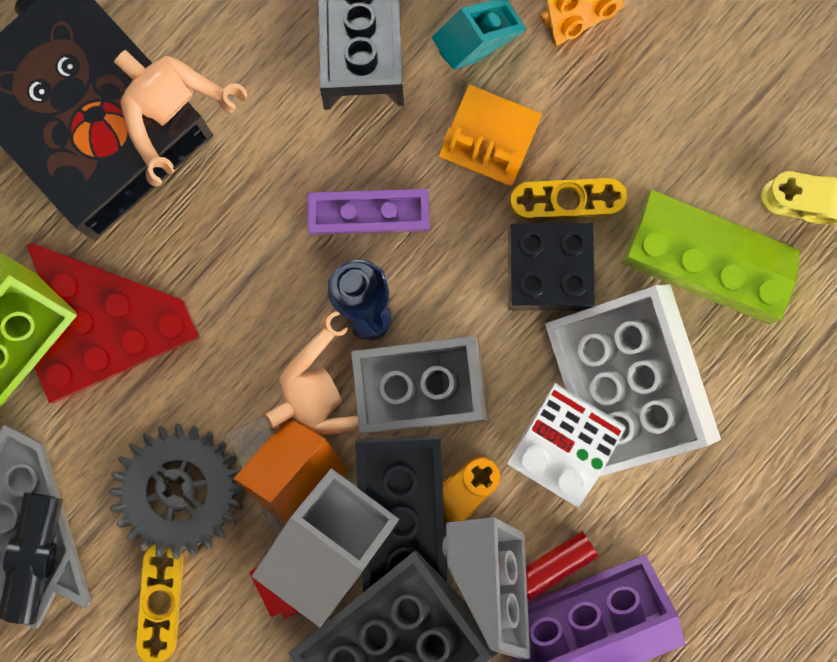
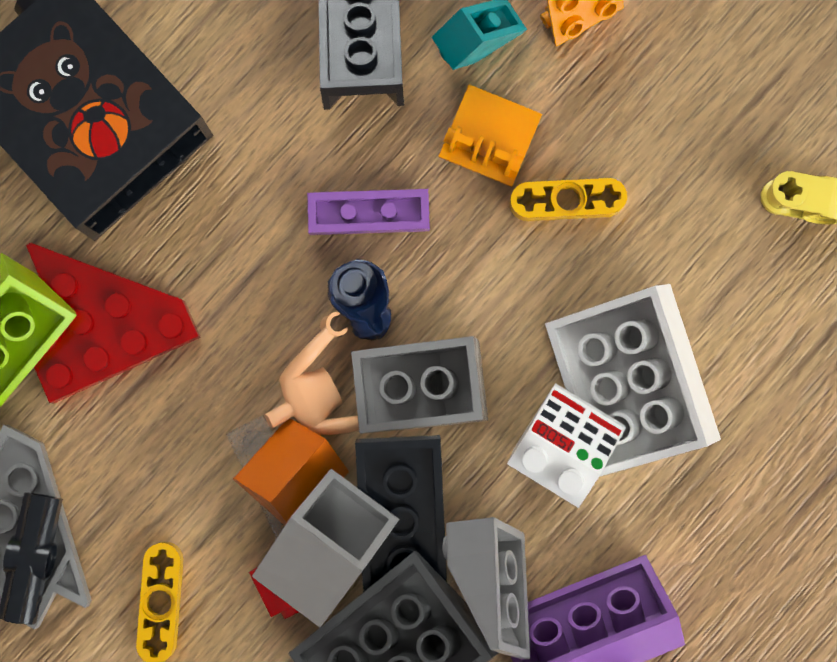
dark grey gear [108,423,245,559] -> none
light nougat piece [114,50,247,186] -> none
light orange piece [443,456,501,524] -> none
black brick [508,223,594,311] -> none
red piece [526,531,599,601] -> none
lime slope [621,189,800,324] -> none

